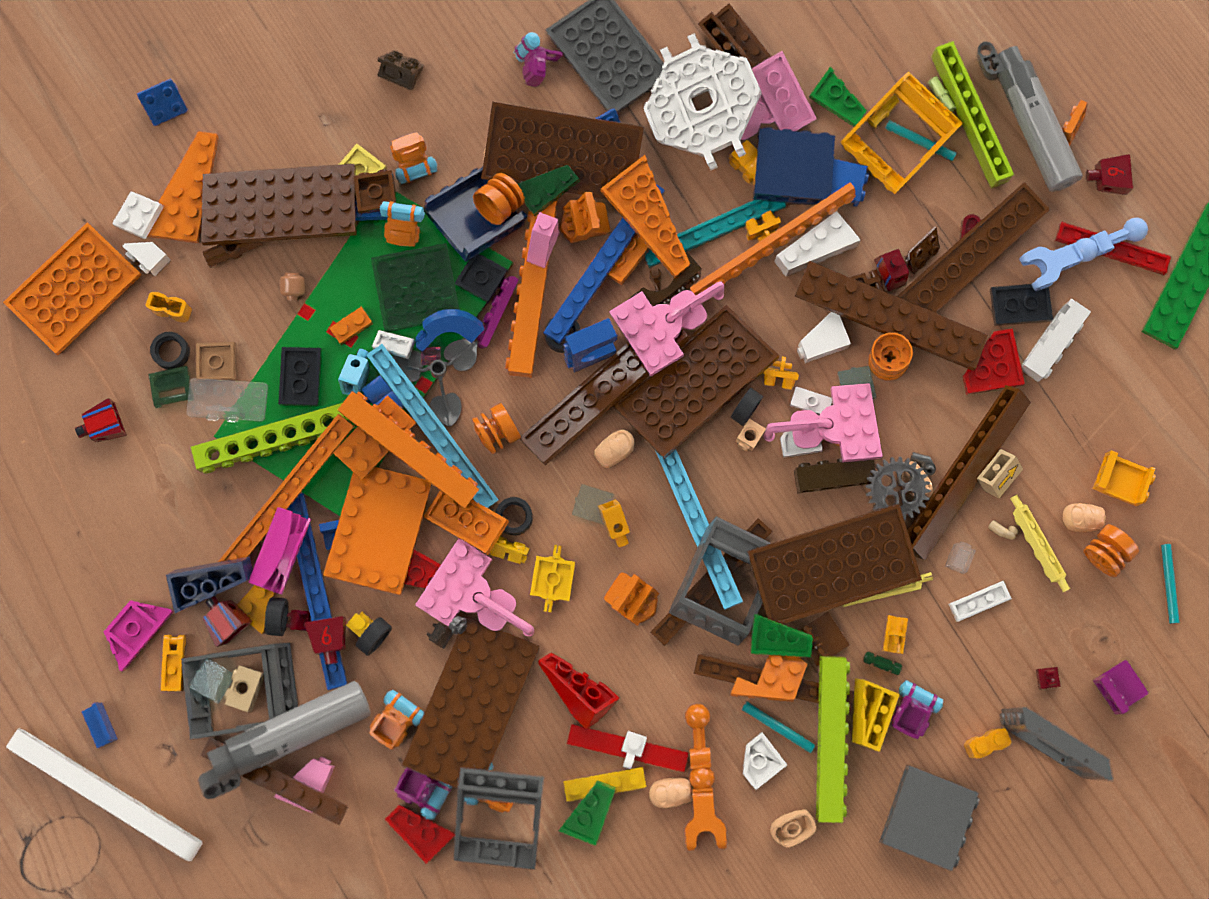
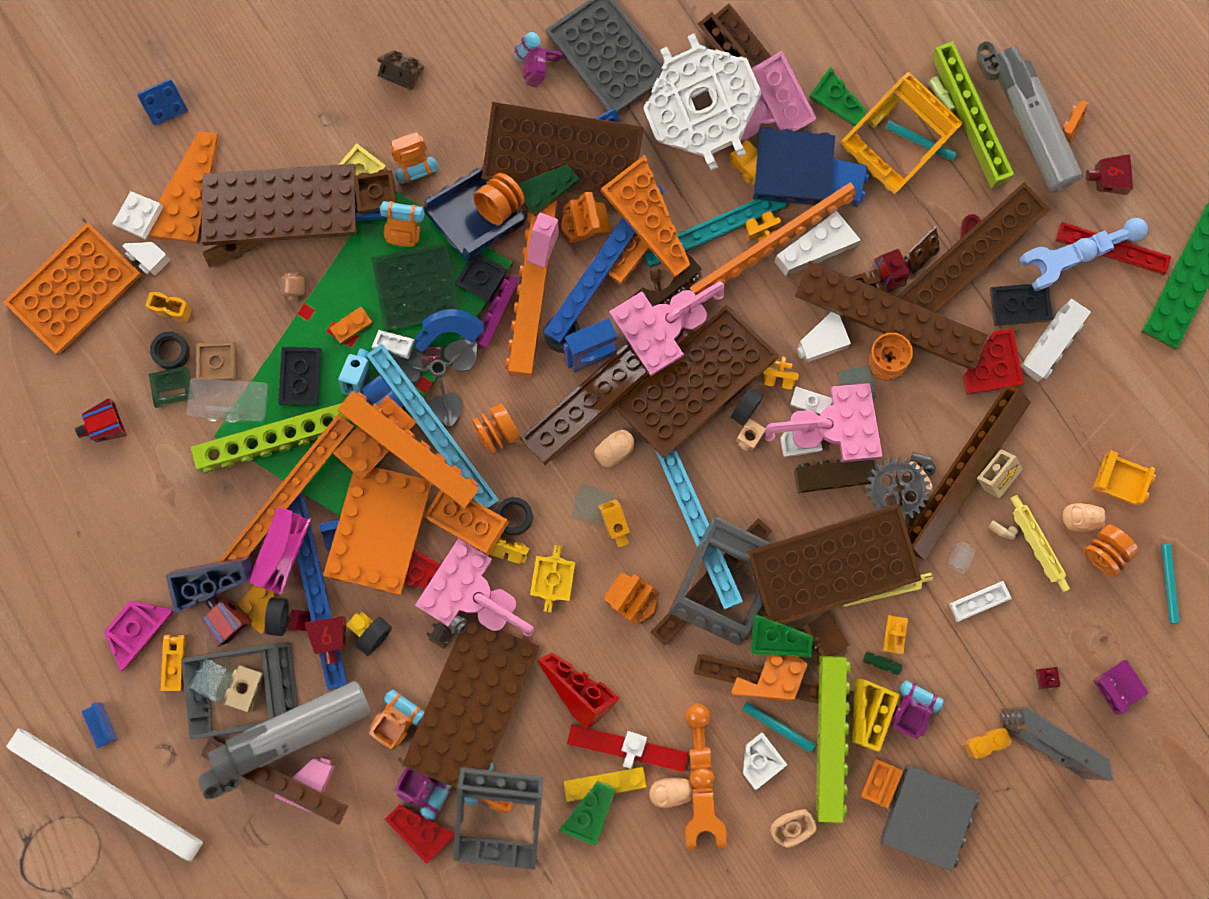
none -> orange plate [860,759,903,808]

